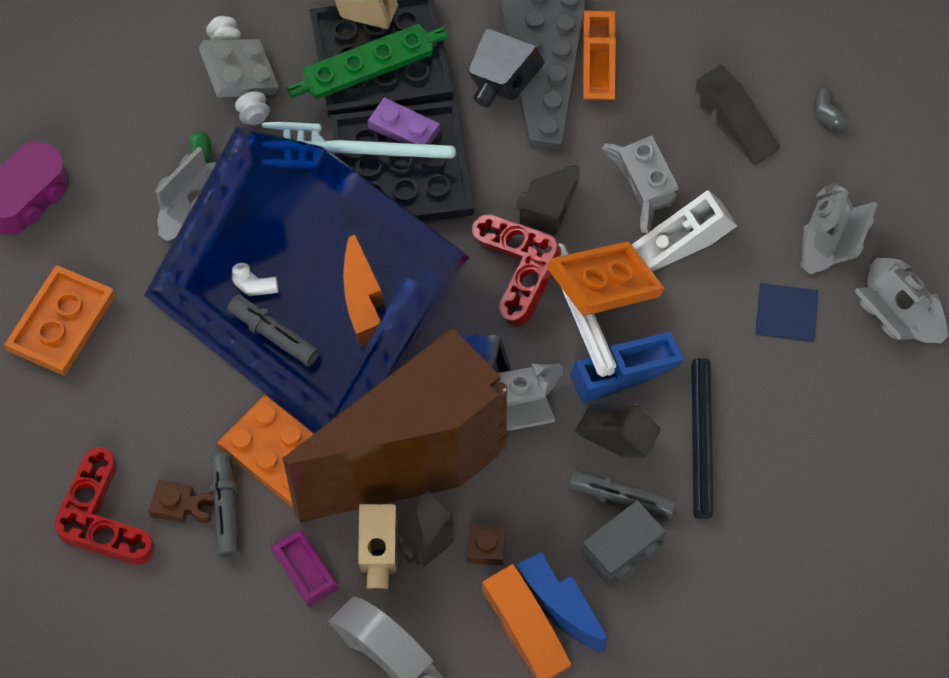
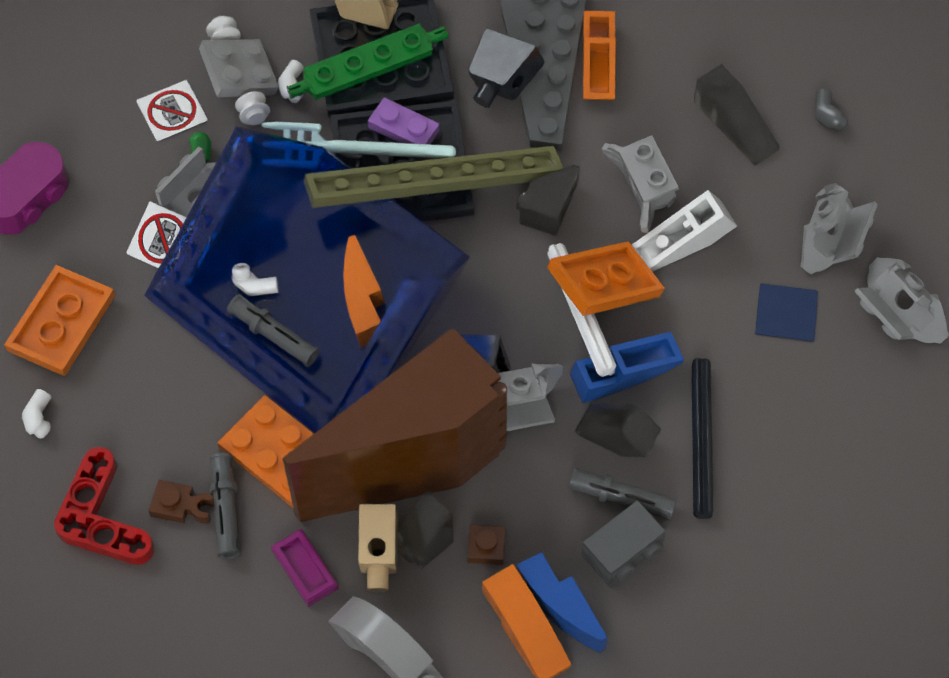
red beam [472,214,562,326] -> none
none -> white arm [22,389,51,438]
none -> sticker [126,202,199,275]
none -> sticker [136,80,208,141]
none -> white arm [278,60,304,103]
none -> olive plate [304,146,564,208]

